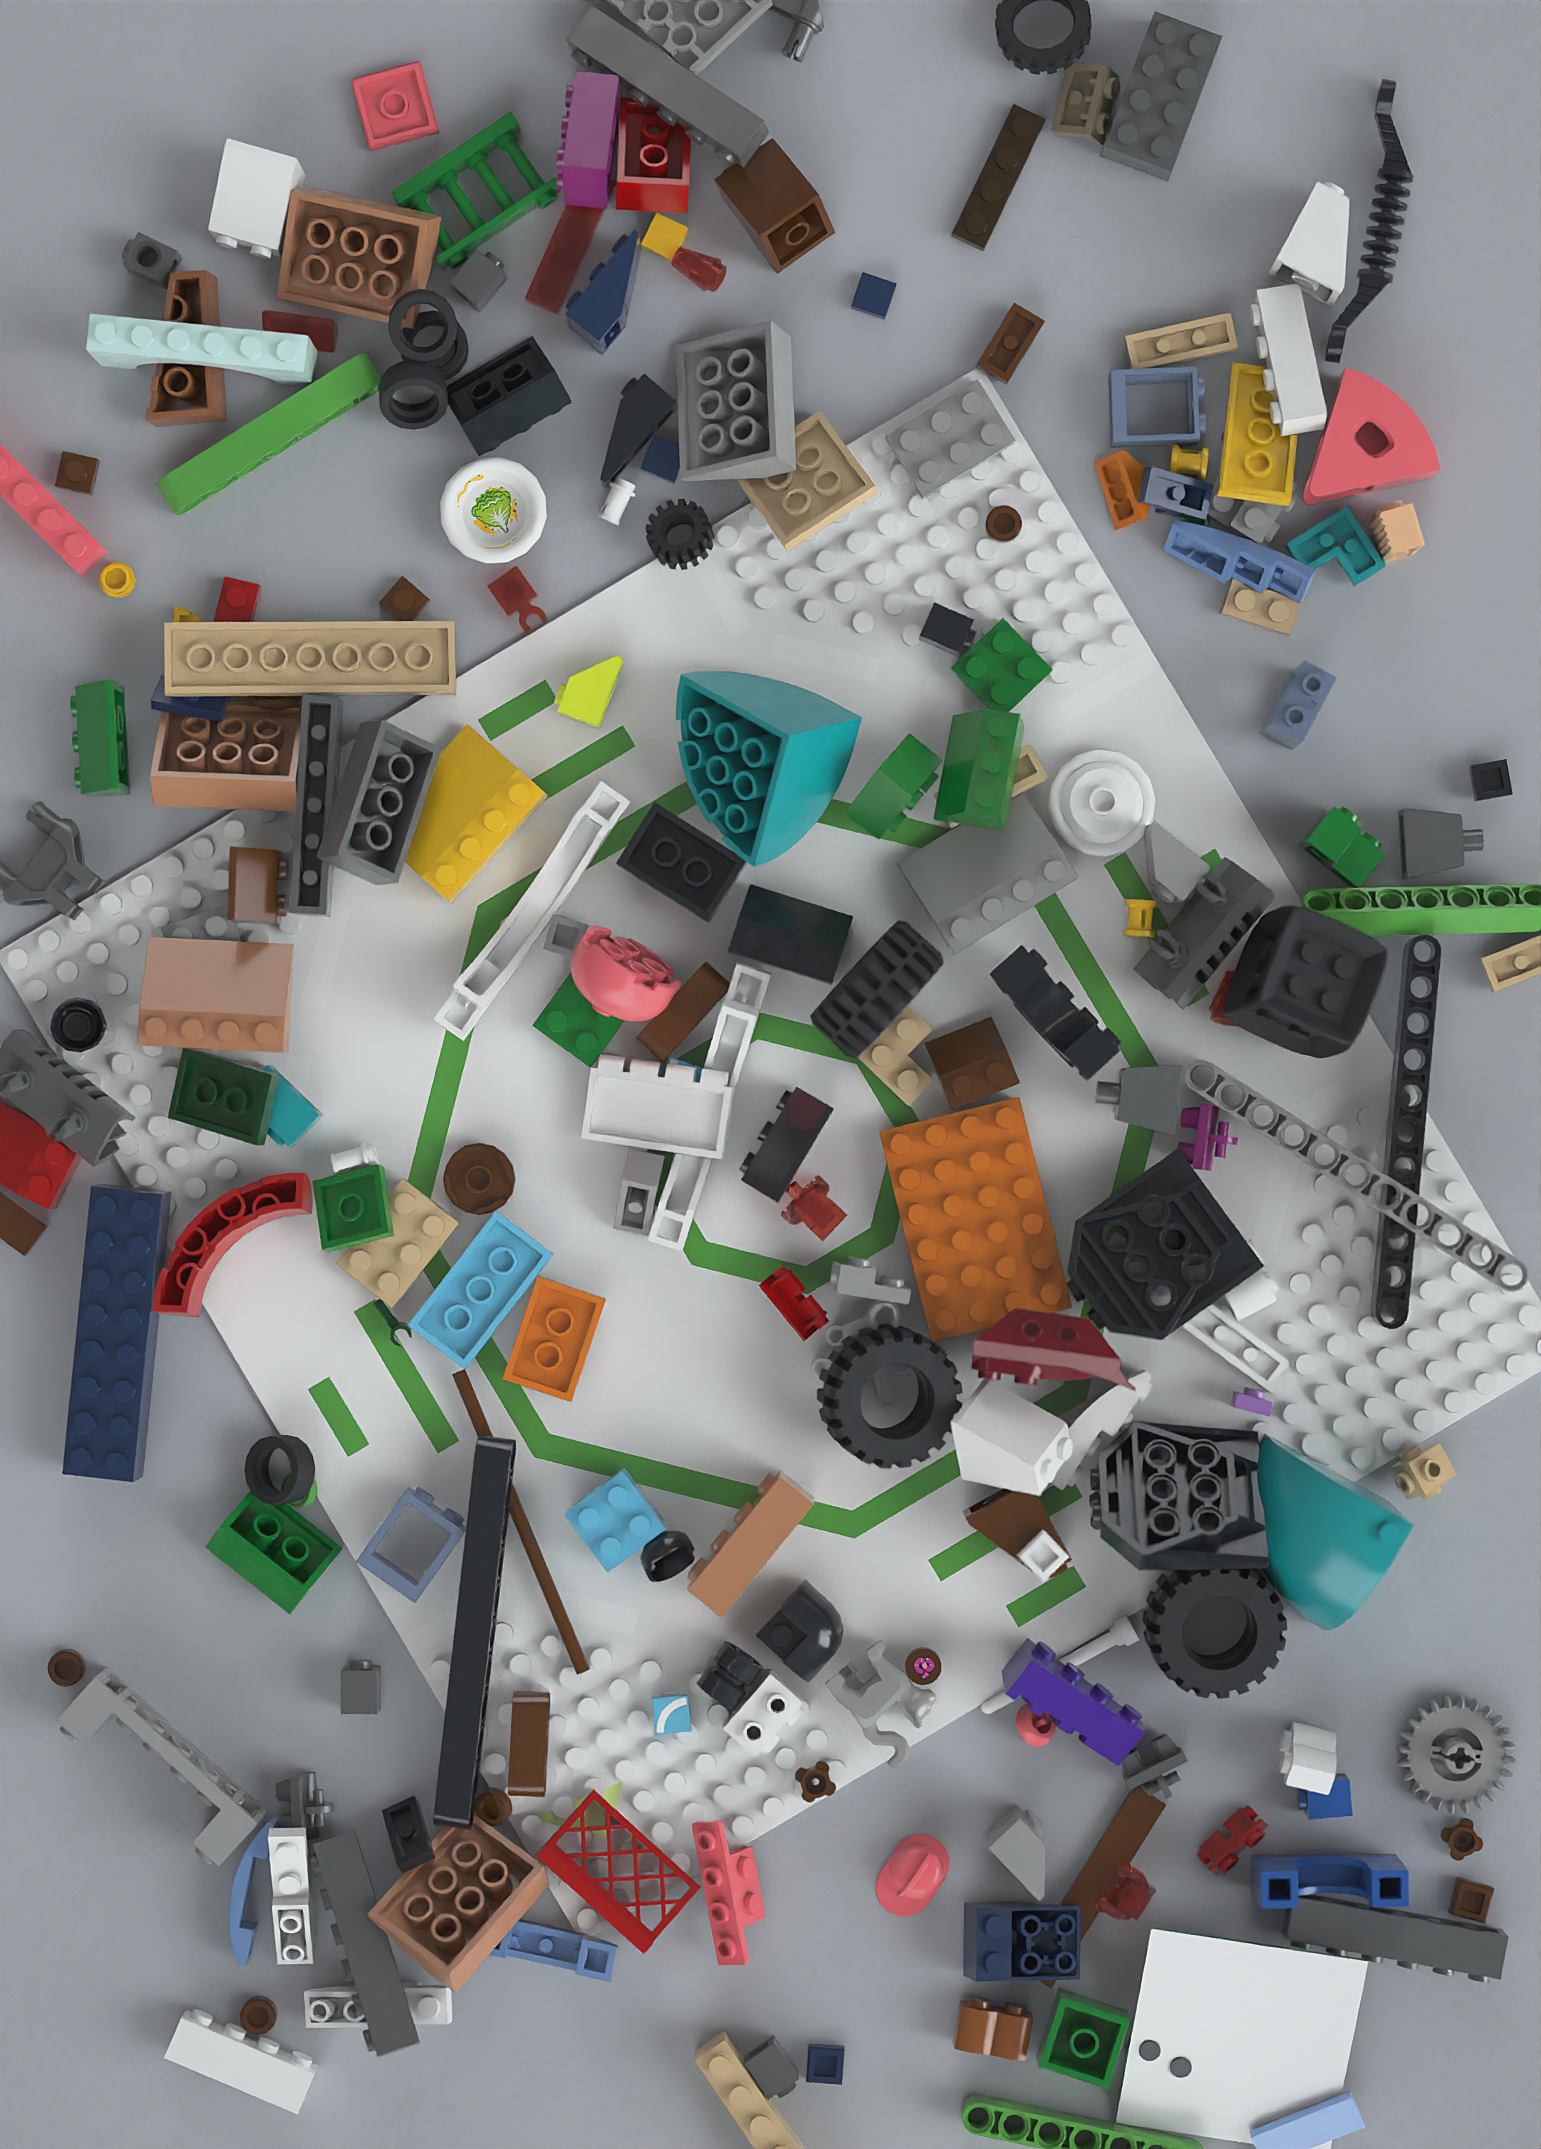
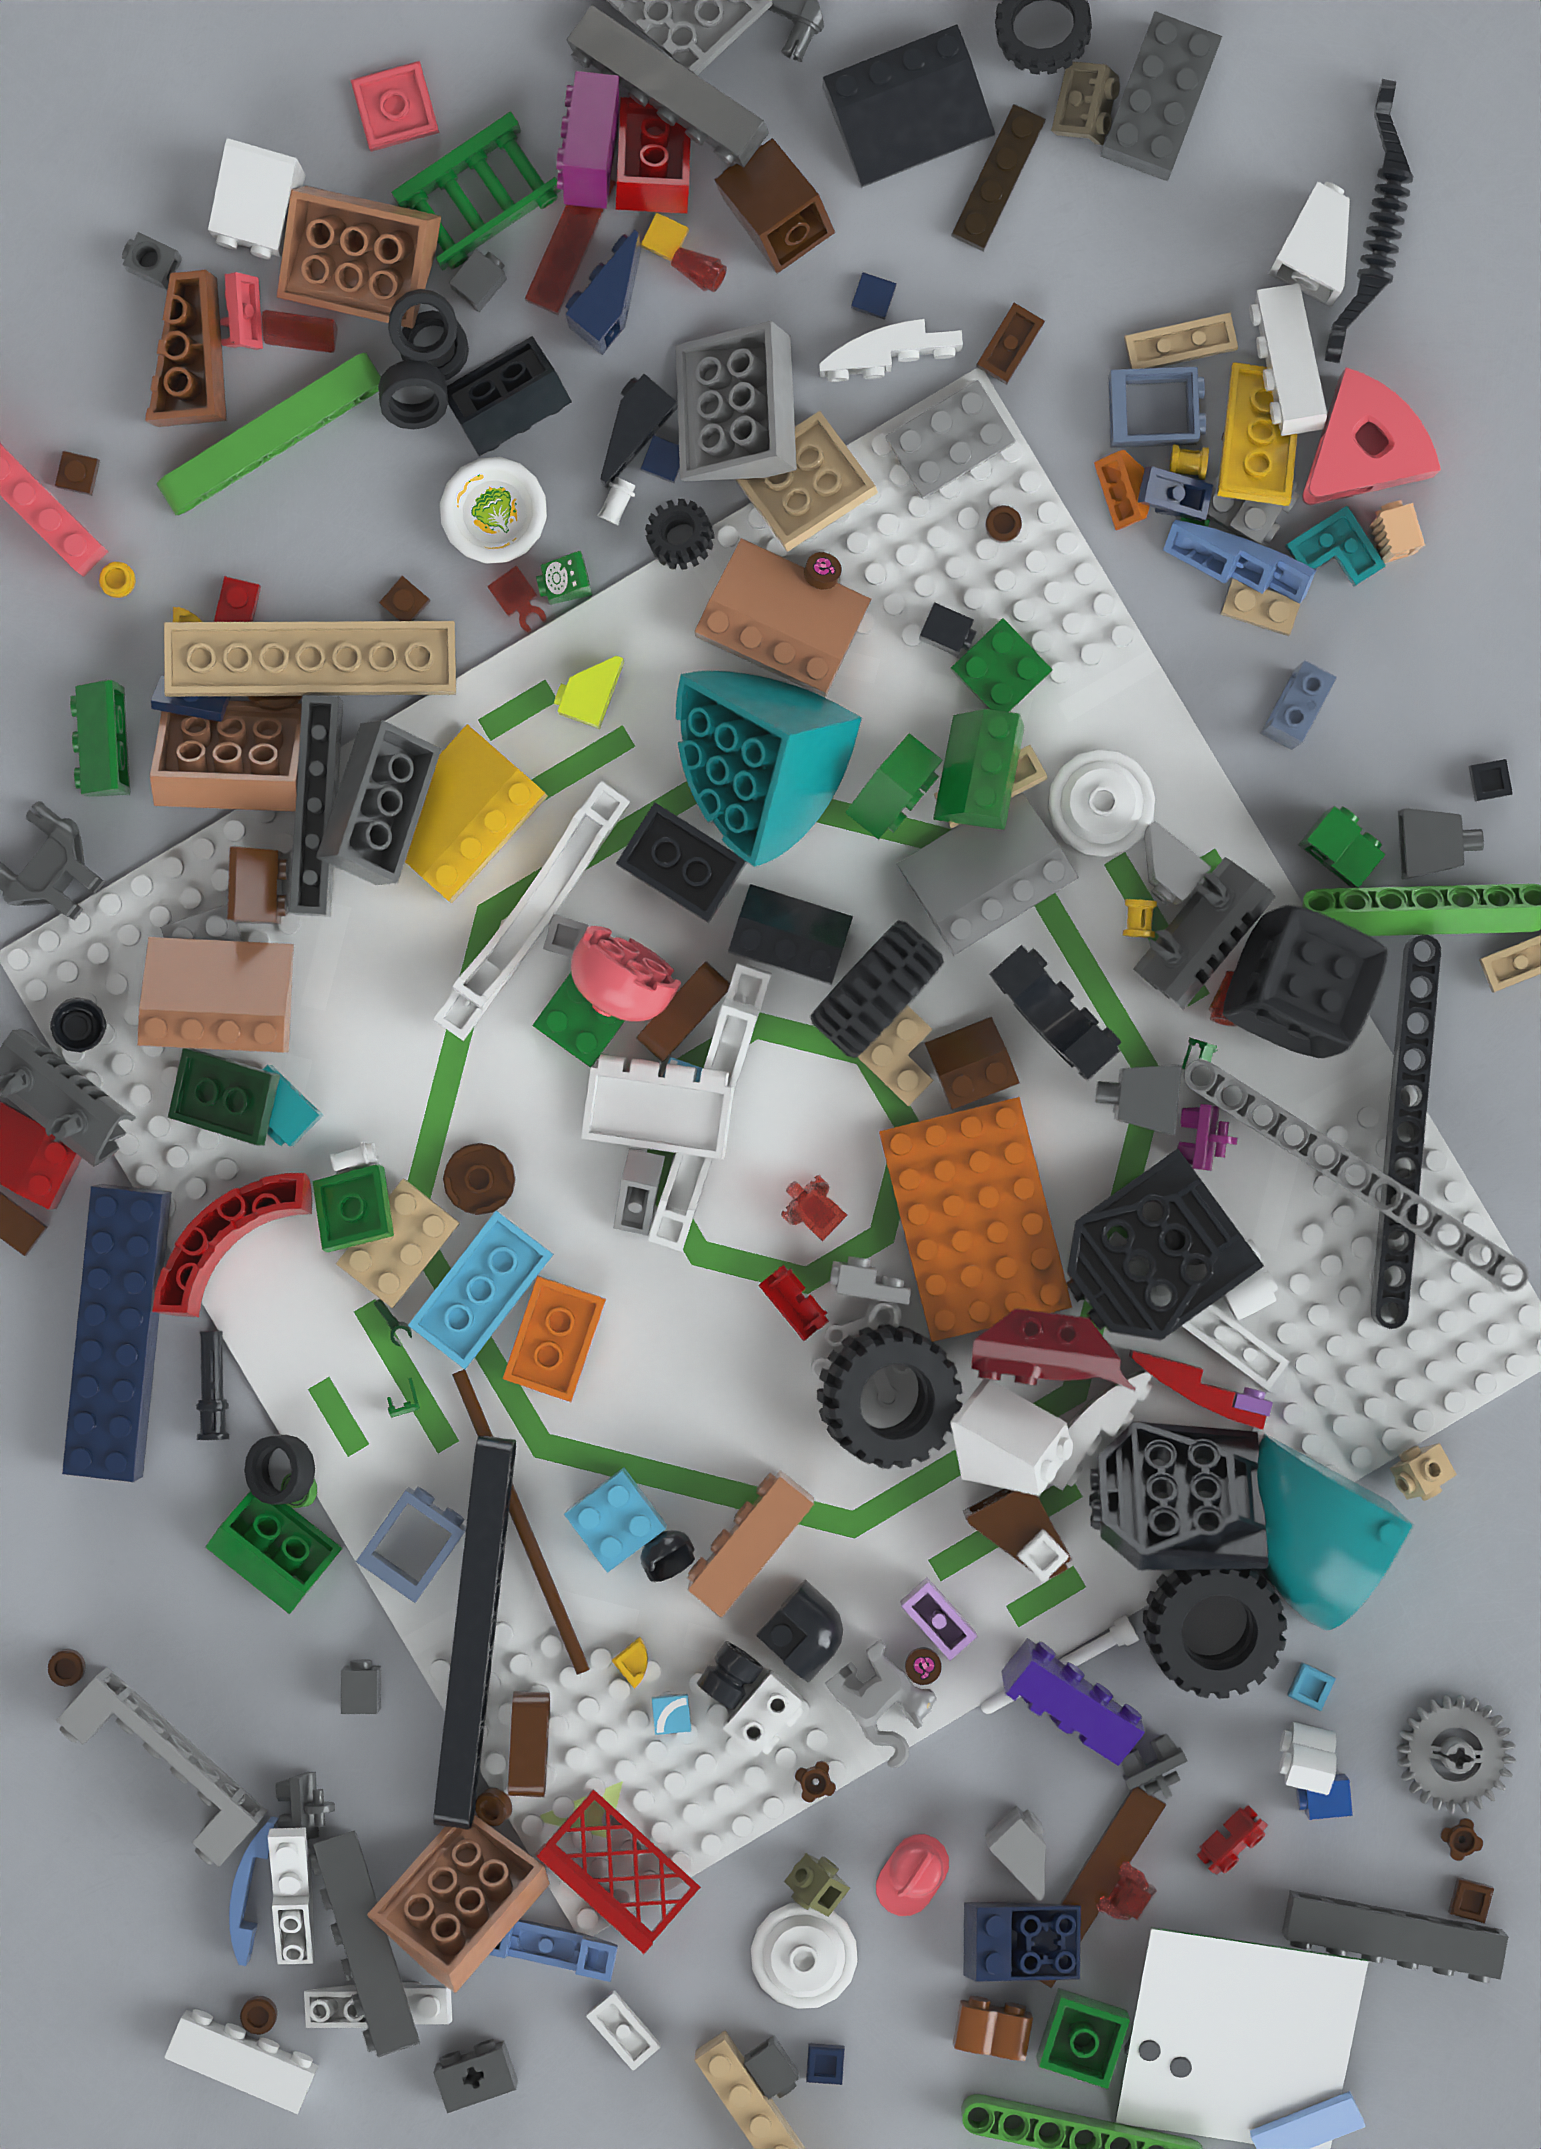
light aqua arch [86,314,318,387] -> none
black plate [382,1796,435,1873] -> none
coral bracket [692,1820,766,1965] -> none
black slope [739,1086,834,1203] -> none
coral hat [1016,1704,1056,1747] -> none
blue arch [1251,1854,1409,1908] -> none
none -> black pin [196,1331,229,1440]
none -> coral plate [220,272,263,350]
none -> green piece [387,1377,420,1418]
none -> dark grey brick [433,2039,518,2114]
none -> green slope [536,551,592,605]
none -> white plate [586,1990,661,2071]
none -> yellow tile [611,1636,648,1688]
none -> nougat slope [694,538,872,697]
none -> white piece [750,1903,858,2009]
none -> olive brick [784,1853,850,1917]
none -> reddish brown tile [804,552,842,590]
none -> white slope [819,319,963,382]
none -> black slope [822,24,995,187]
none -> lavender brick [900,1577,977,1661]
none -> red slope [1129,1349,1267,1430]
none -> green piece [1182,1037,1218,1070]
none -> medium azure tile [1287,1662,1336,1711]

